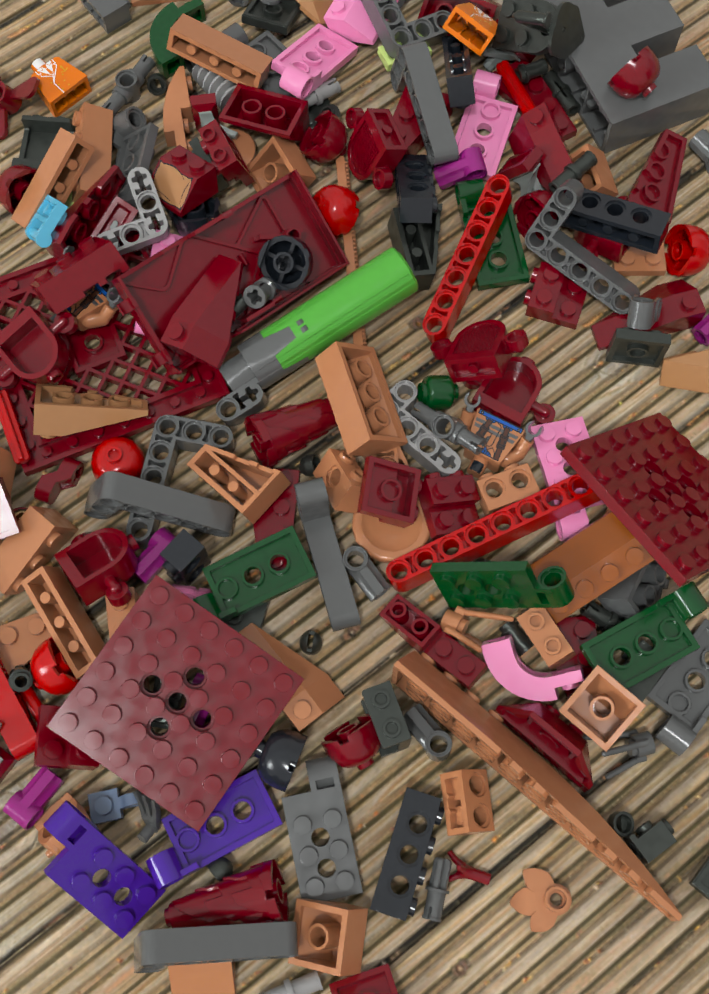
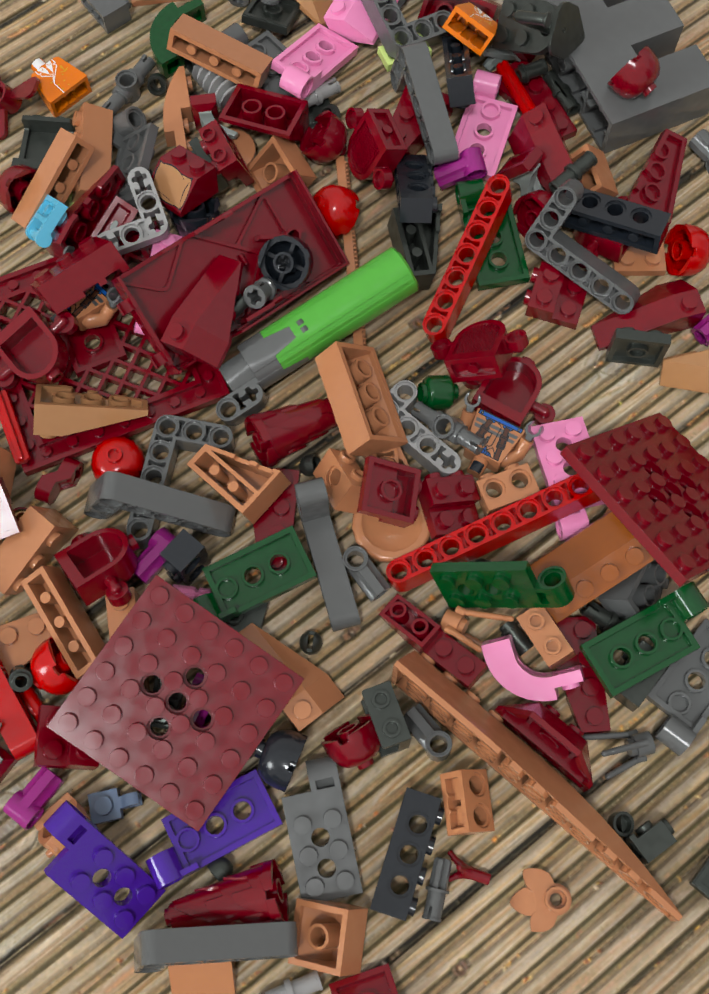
dark grey piece [133,790,161,843] -> none
nougat slope [559,665,646,752] -> none
dark grey piece [627,294,662,330] -> none

